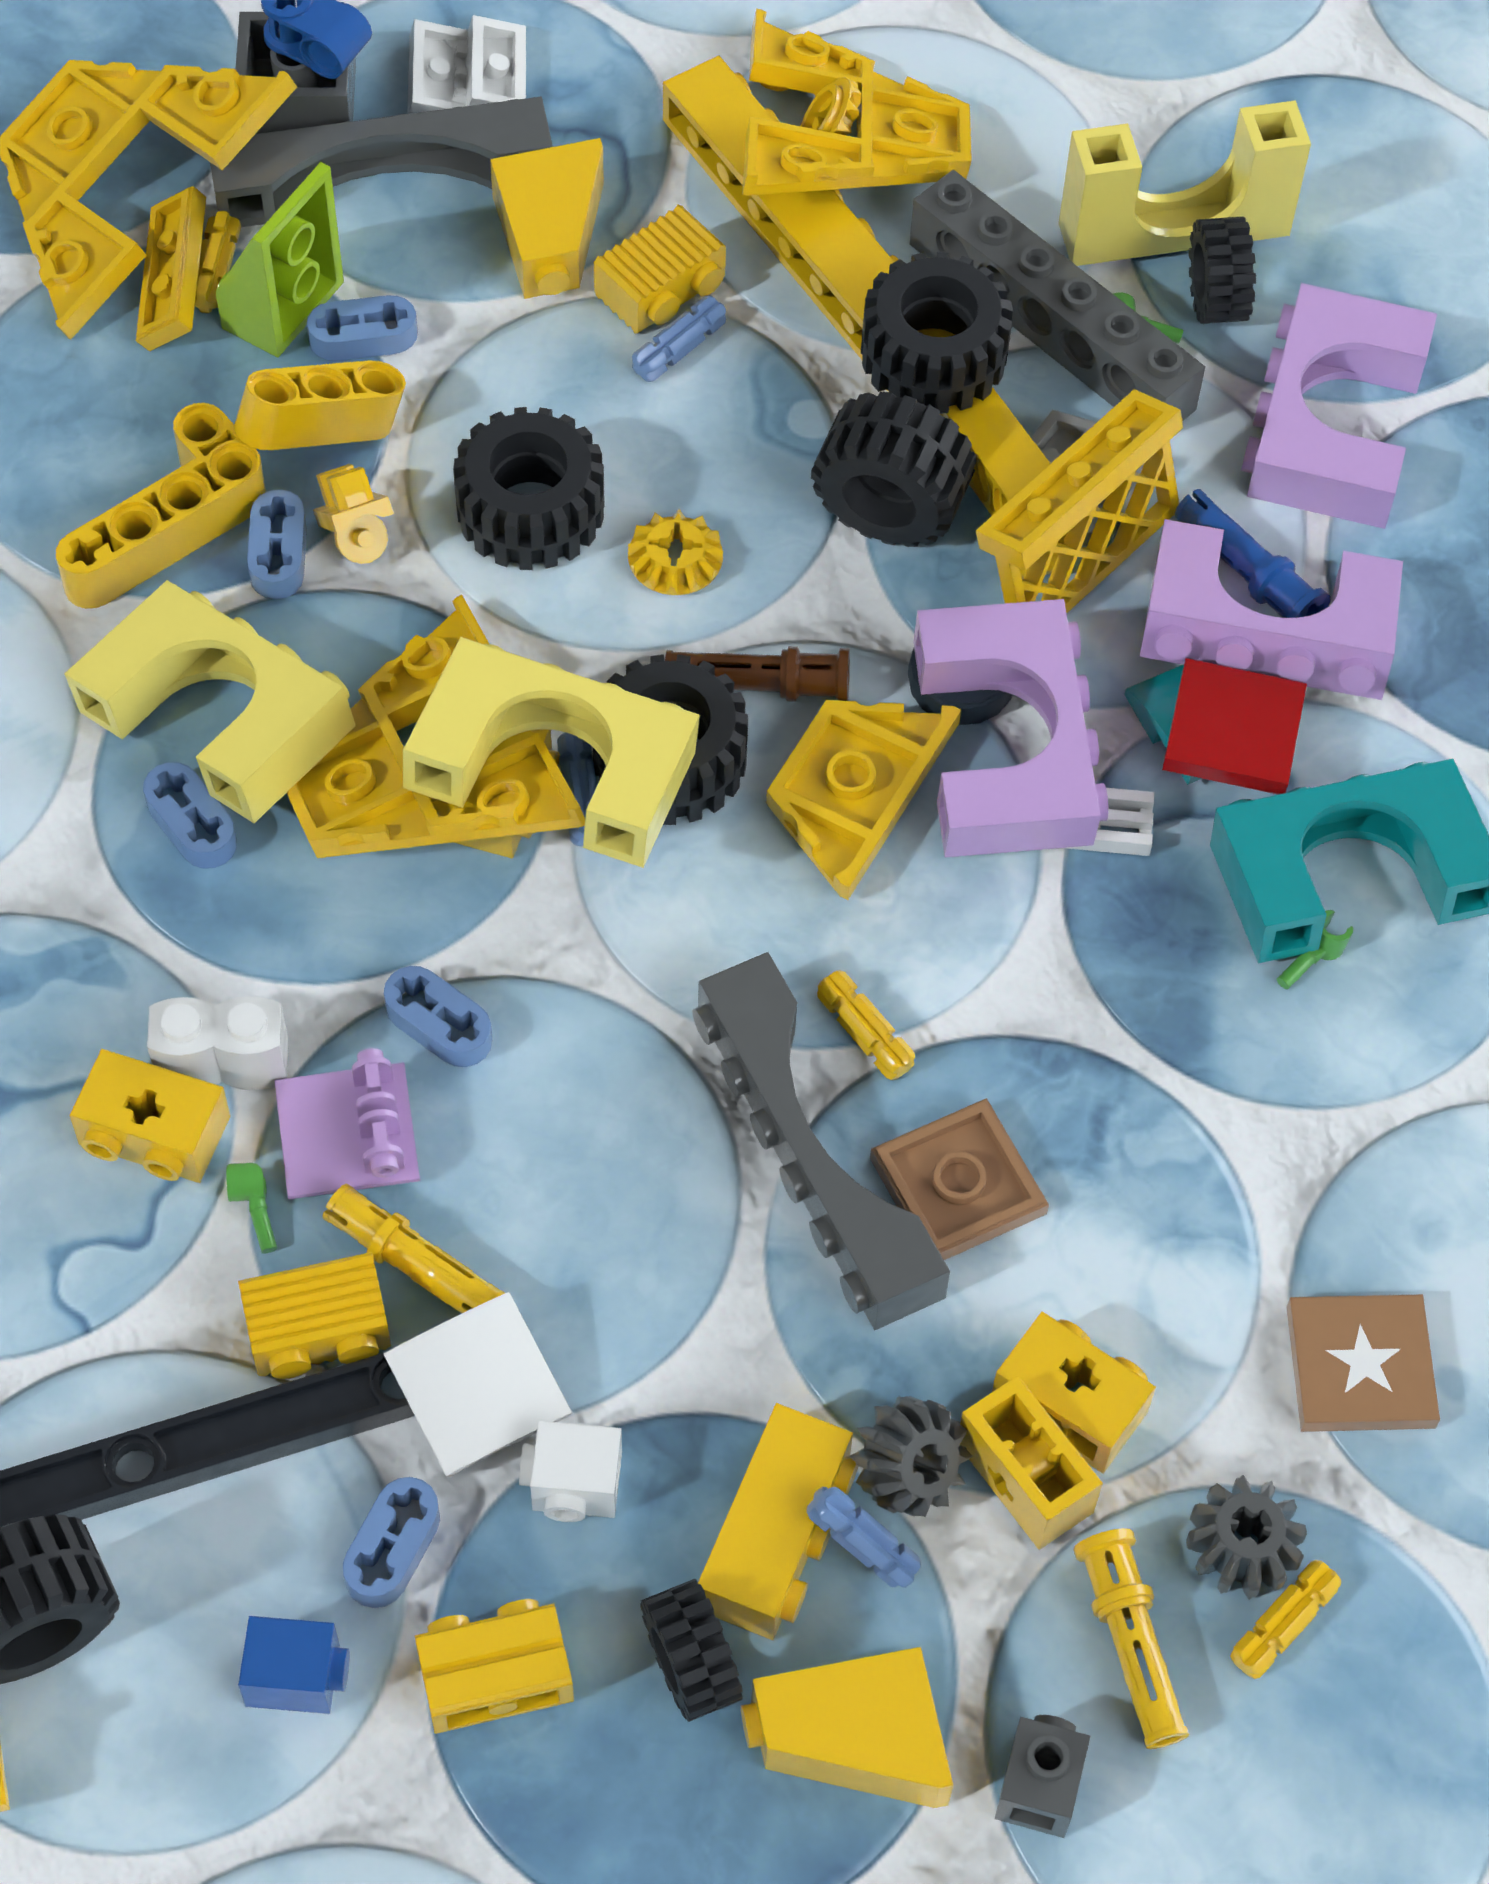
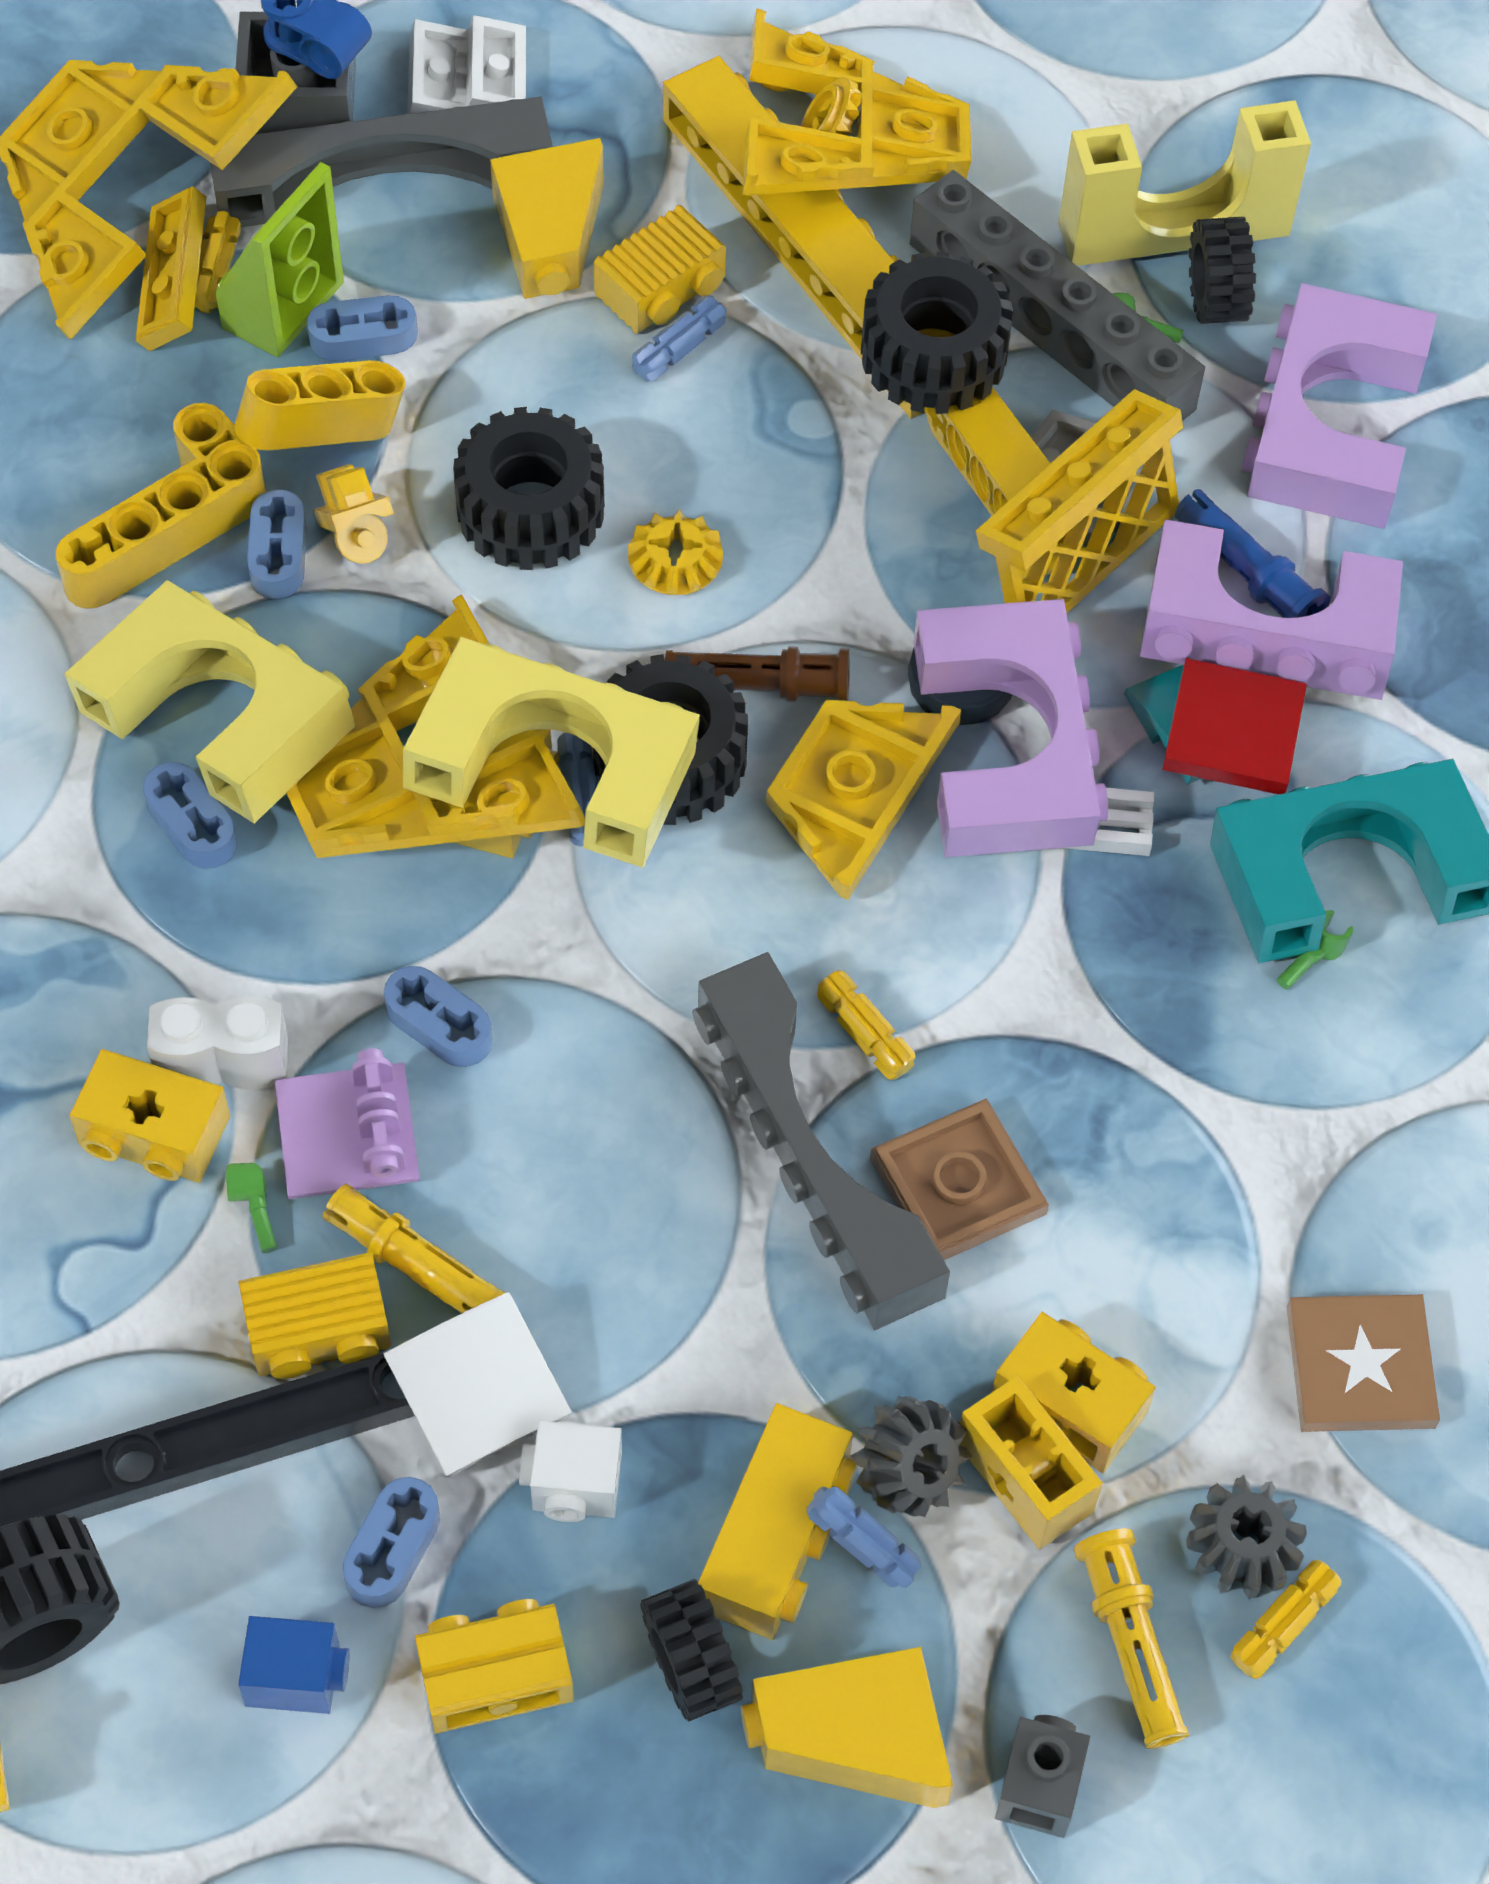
black tyre [811,392,976,547] -> none

